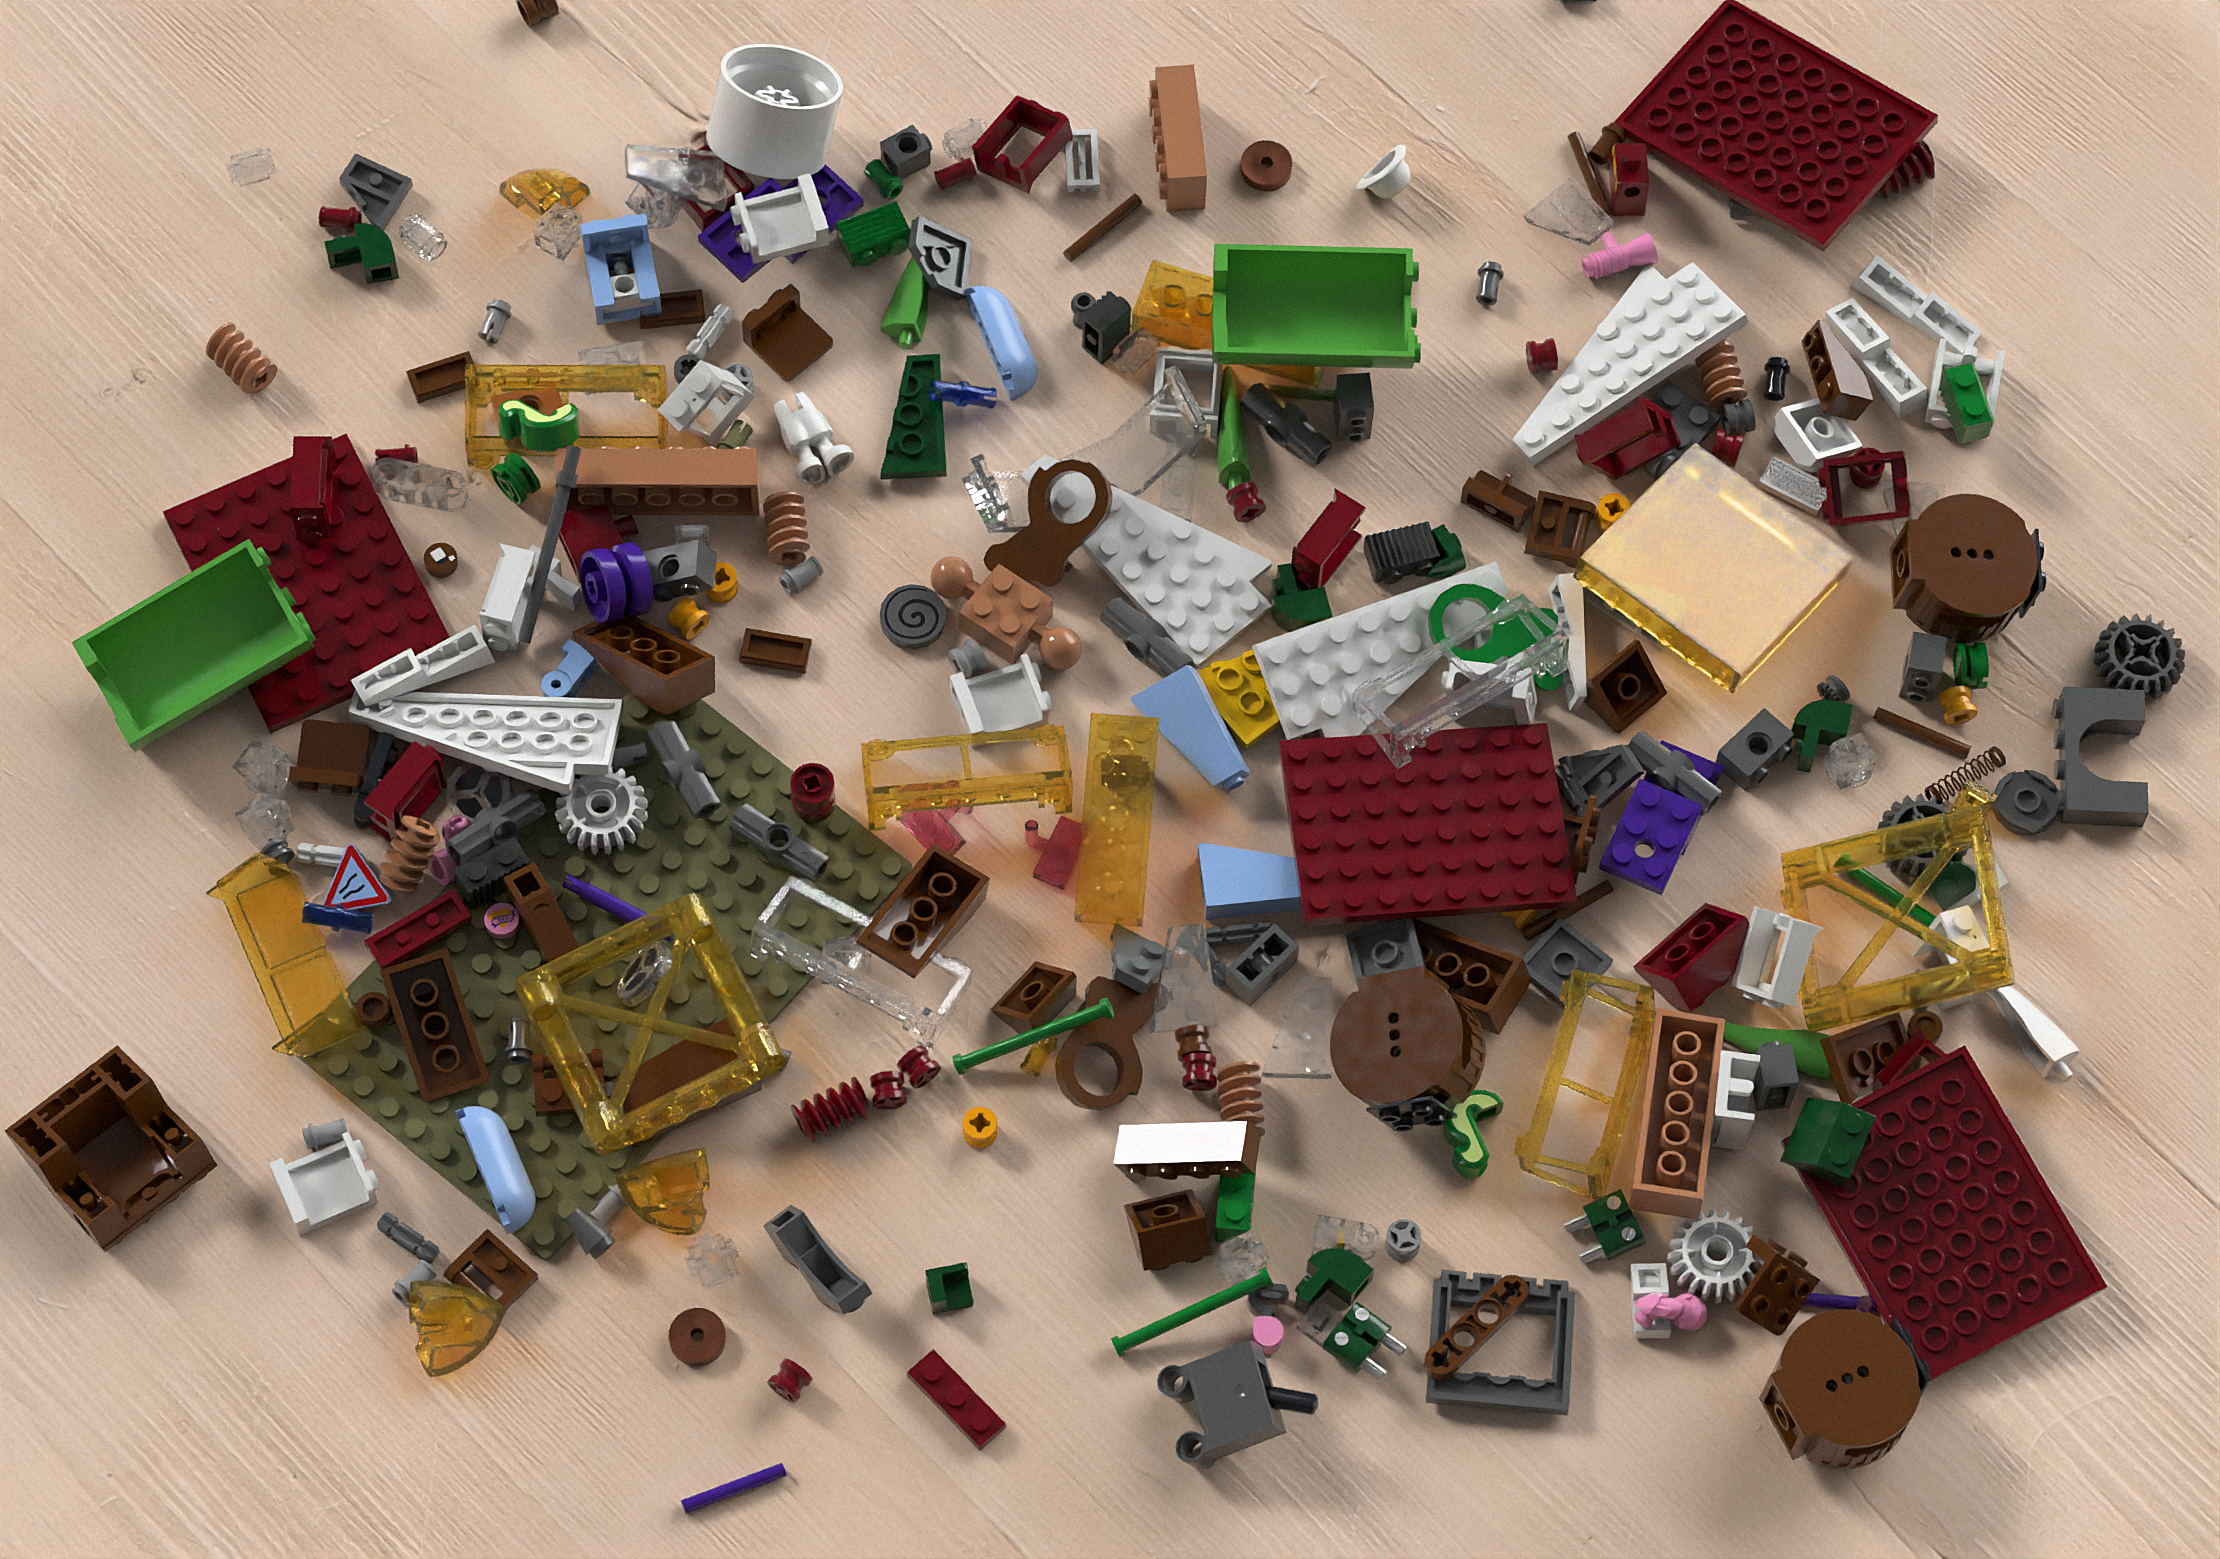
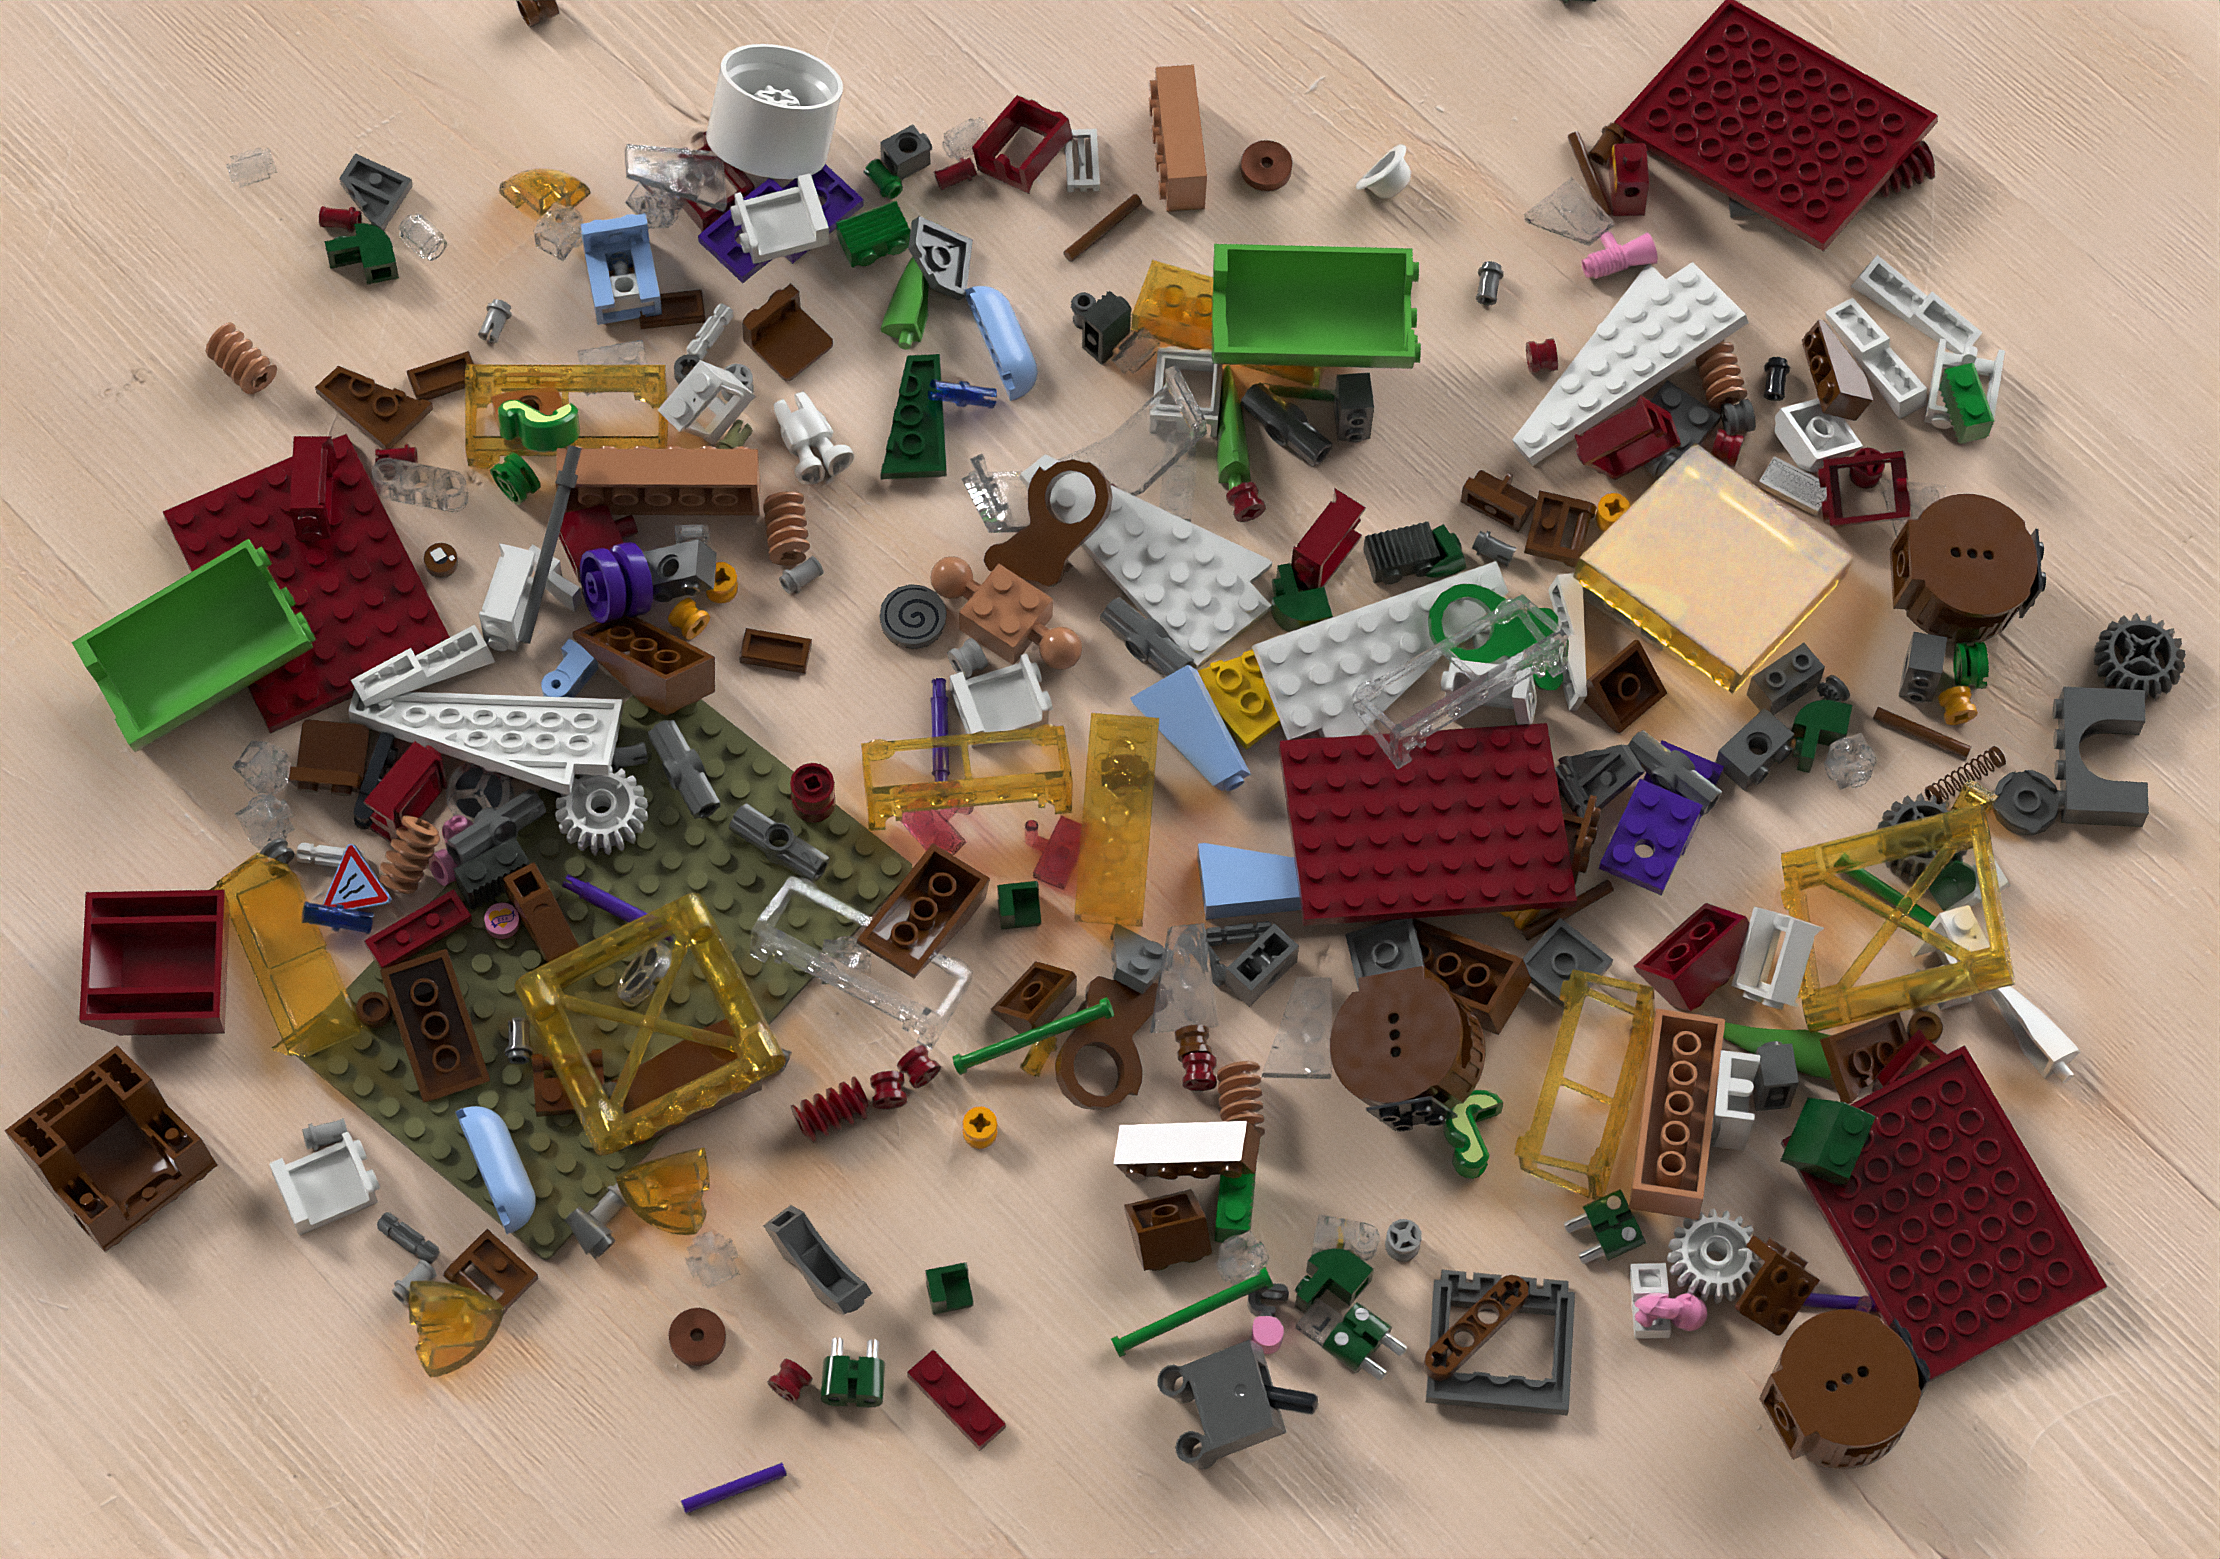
none -> dark red slope [79,889,230,1036]
none -> reddish brown wing [315,366,433,449]
none -> dark green piece [821,1338,885,1408]
none -> dark purple piece [930,678,950,795]
none -> dark green panel [997,881,1042,930]
none -> dark grey pin [1472,531,1517,567]
none -> dark grey brick [1747,643,1825,715]

